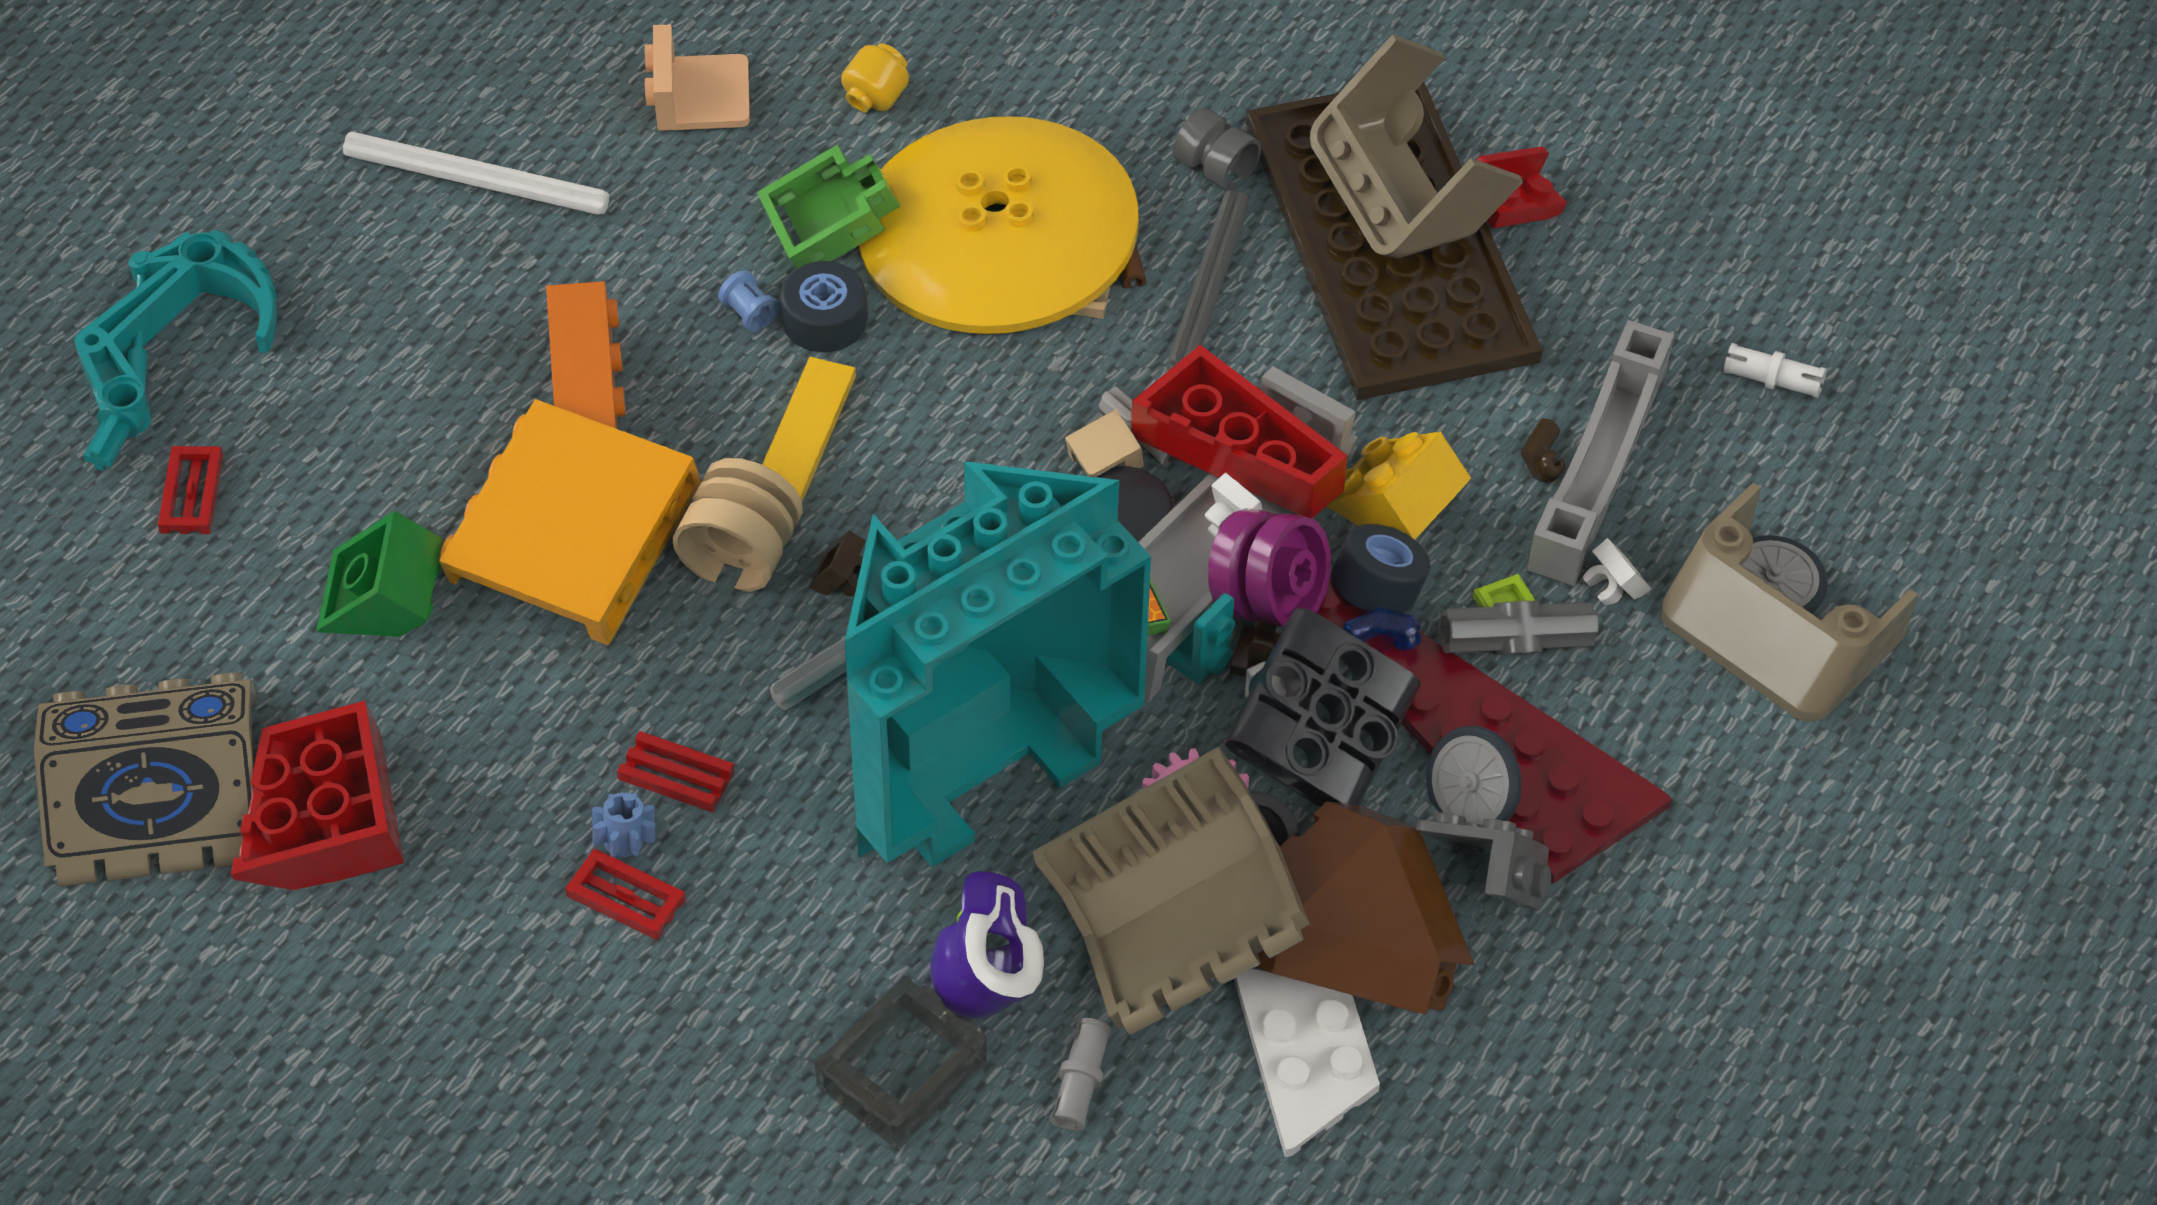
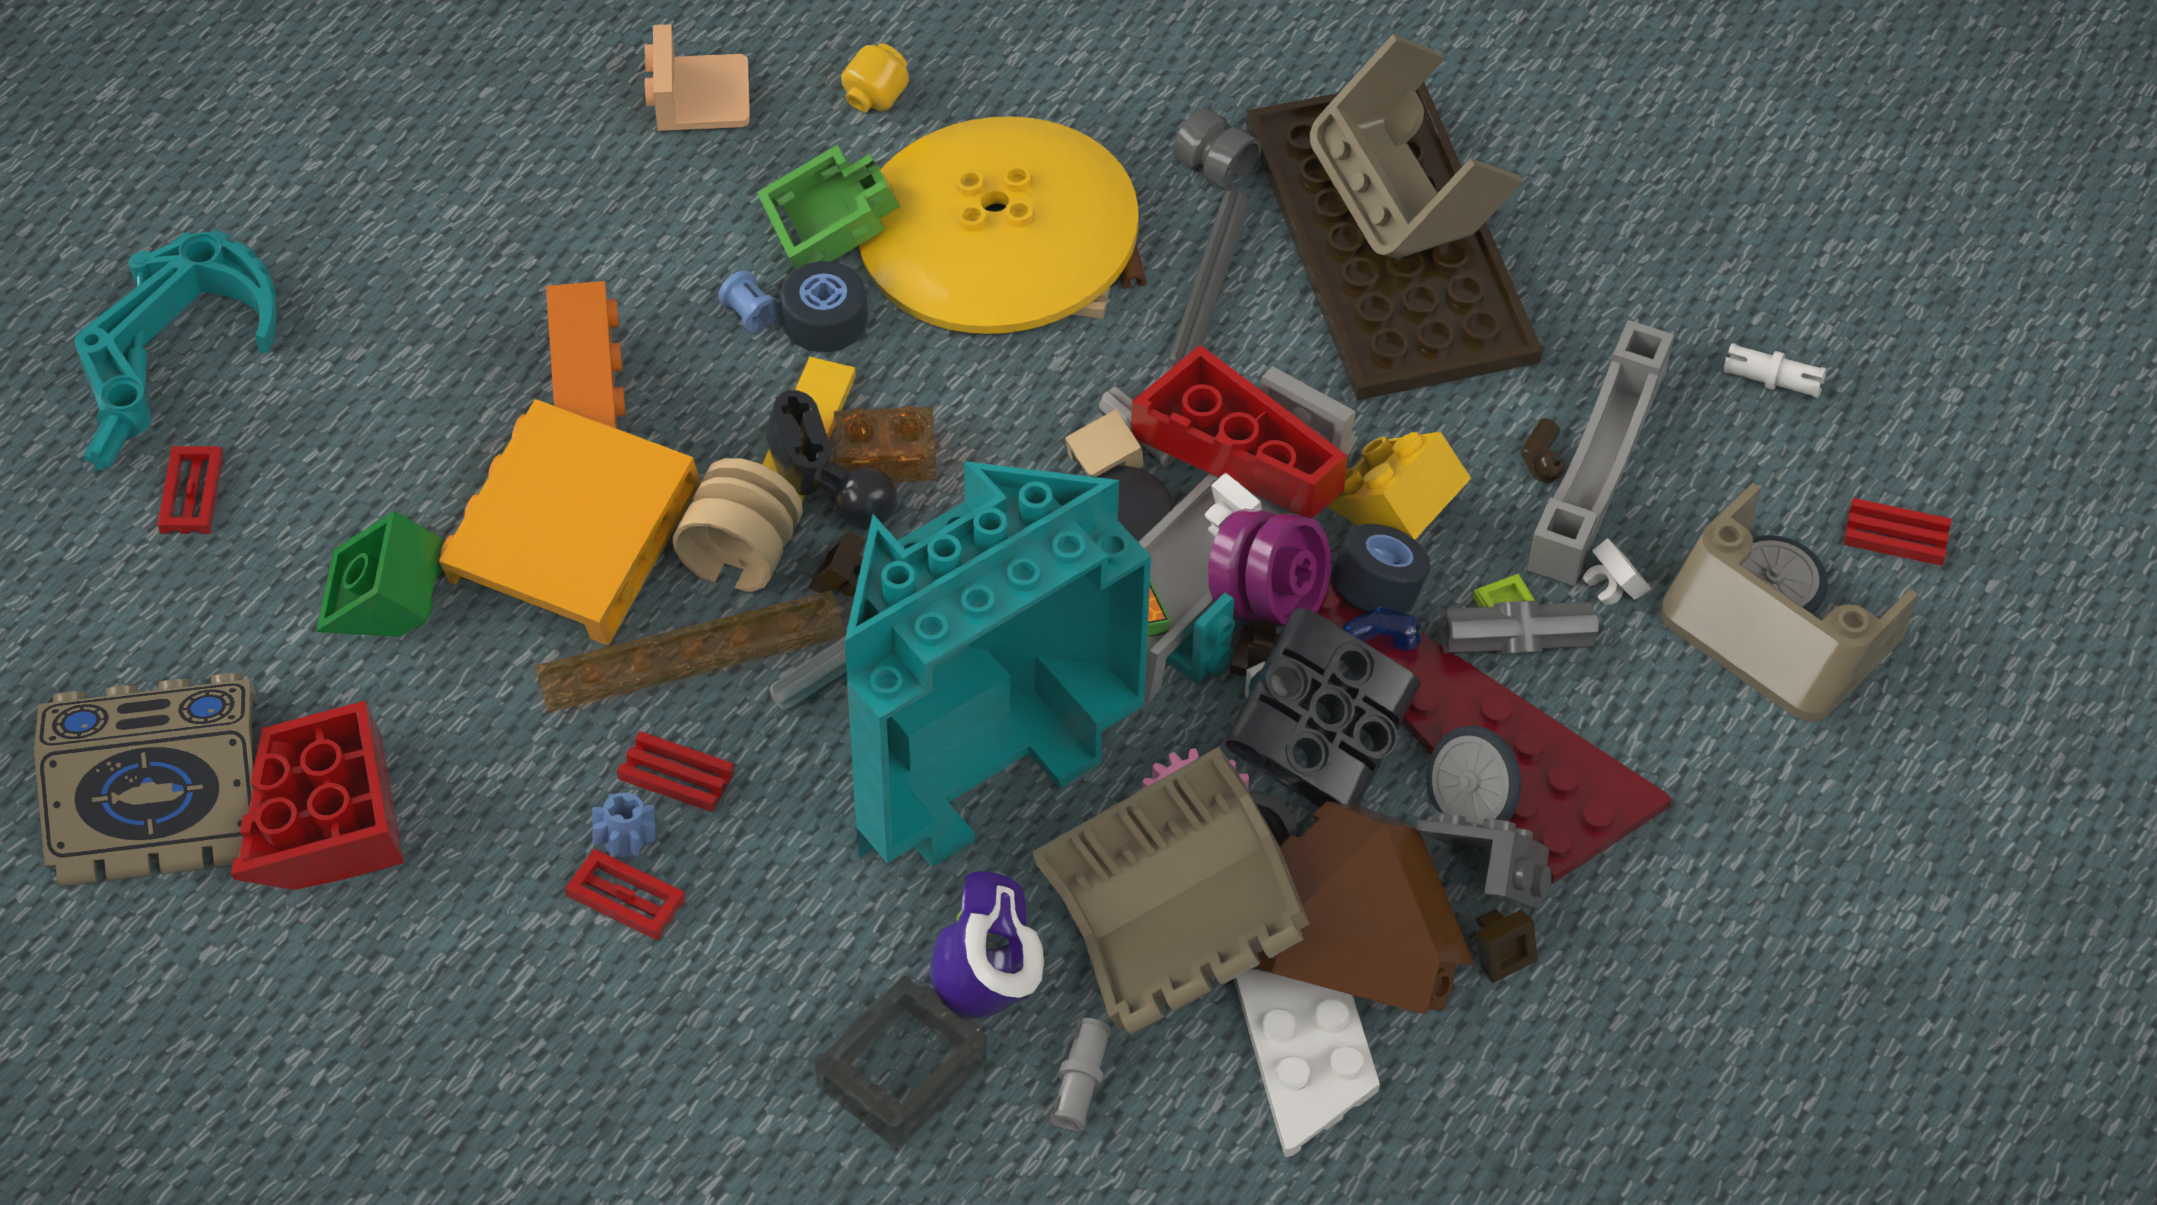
white axle [343,132,609,214] -> none
red bracket [1477,146,1567,228] -> none
none -> clear orange tile [535,590,846,713]
none -> black beam [766,390,897,529]
none -> clear orange brick [834,406,936,482]
none -> dark brown tile [1476,909,1538,983]
none -> red tile [1843,498,1952,566]

